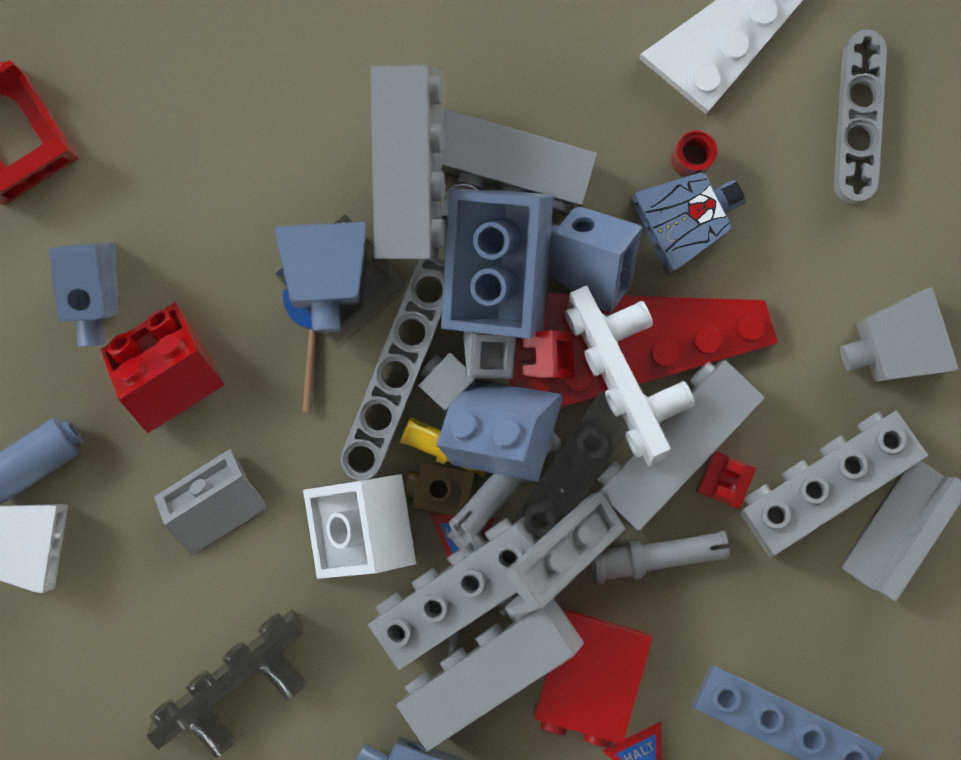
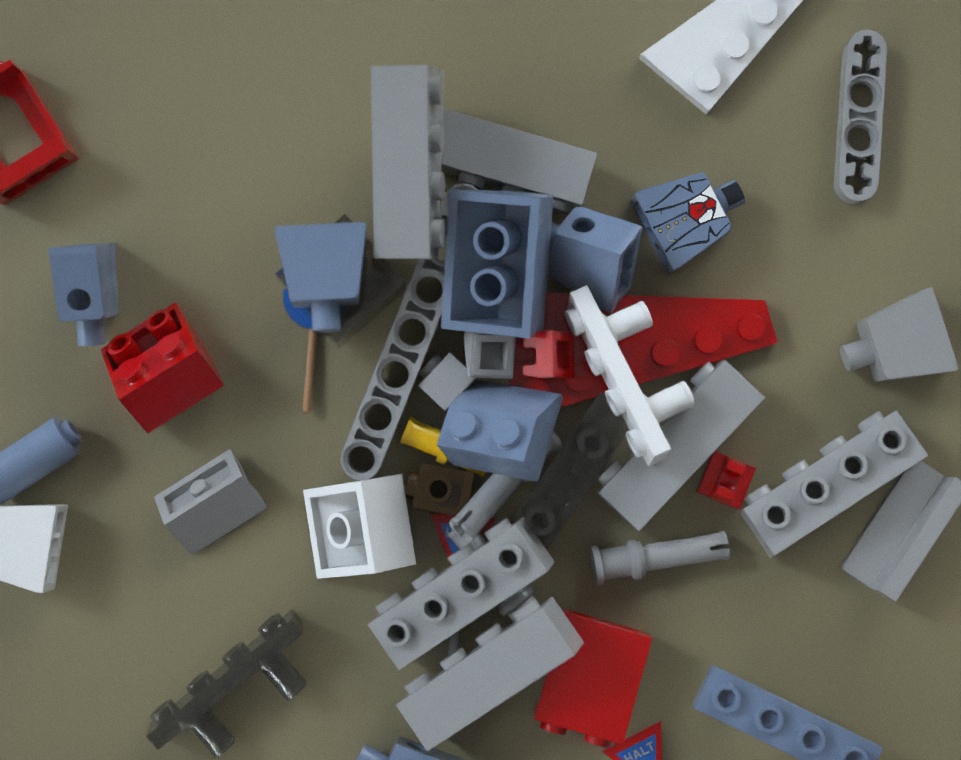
light grey panel [504,491,626,616] -> none
red beam [671,130,717,177] -> none

